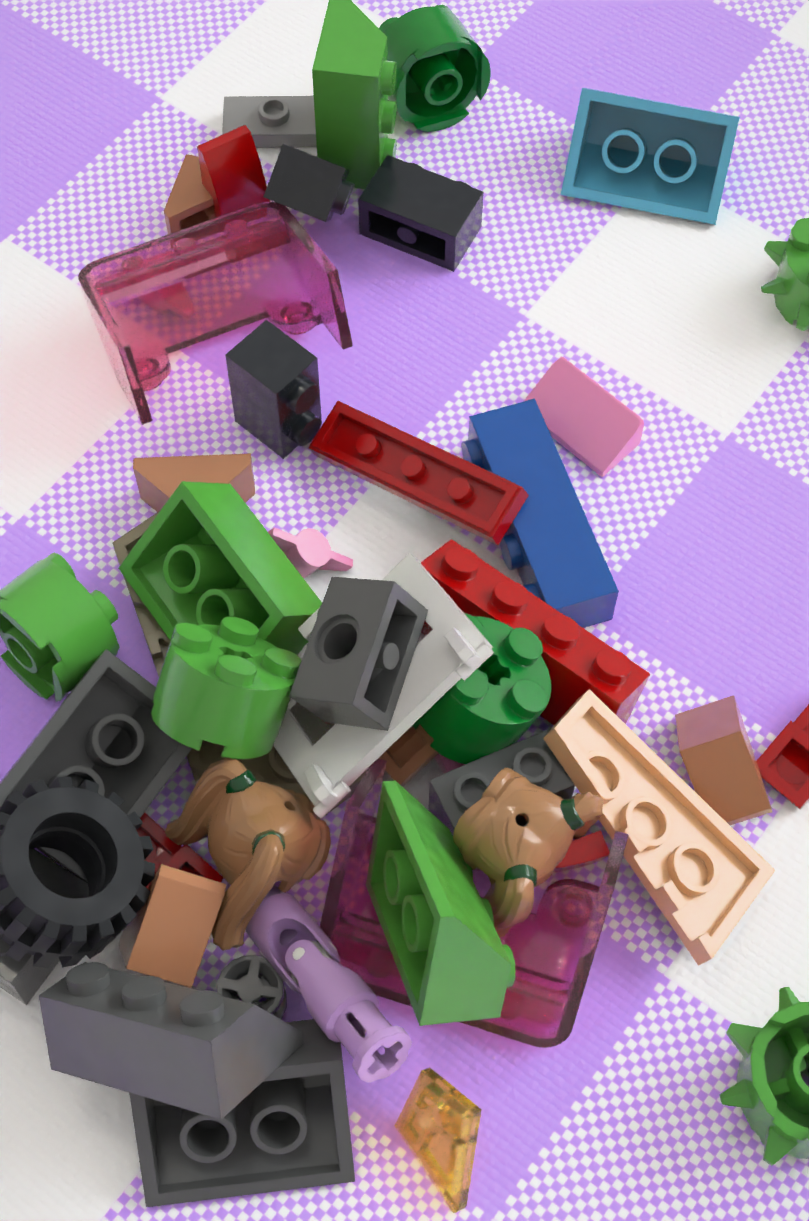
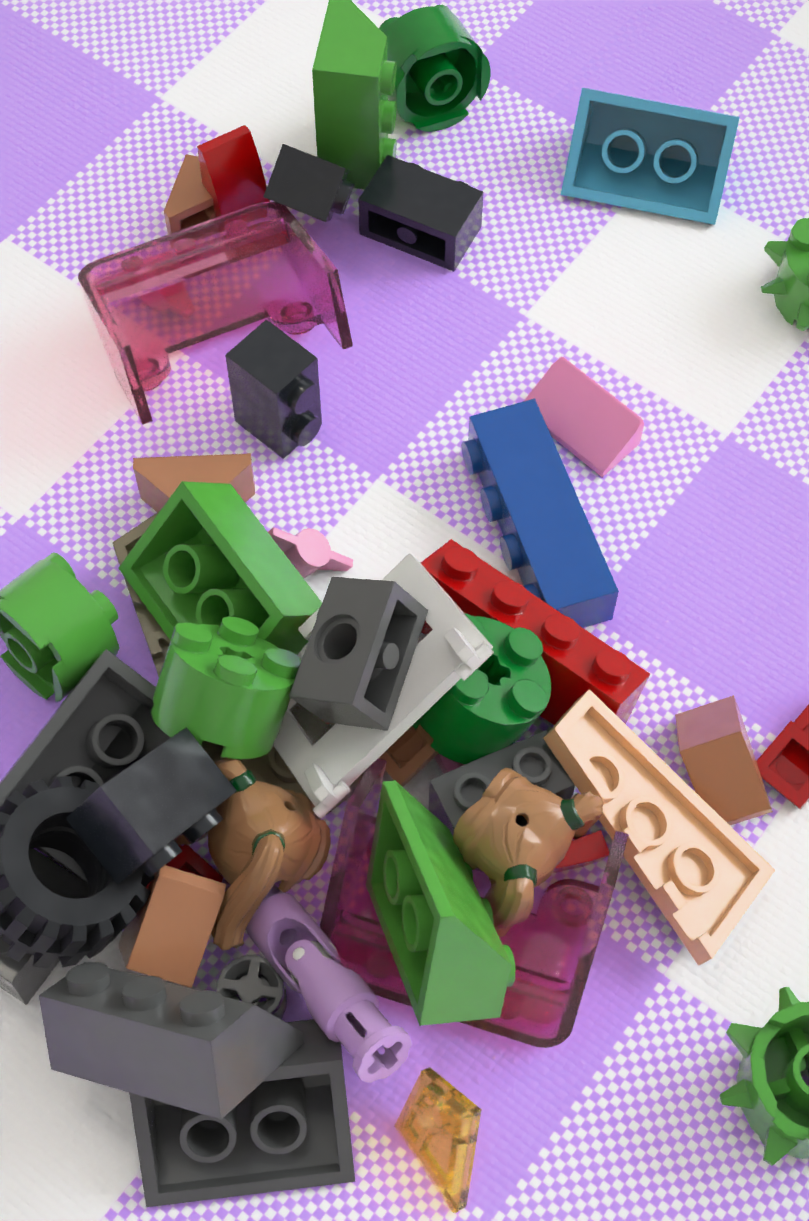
light grey plate [222,95,317,147] -> none
red tile [308,401,529,545] -> none
none -> black brick [66,727,237,884]

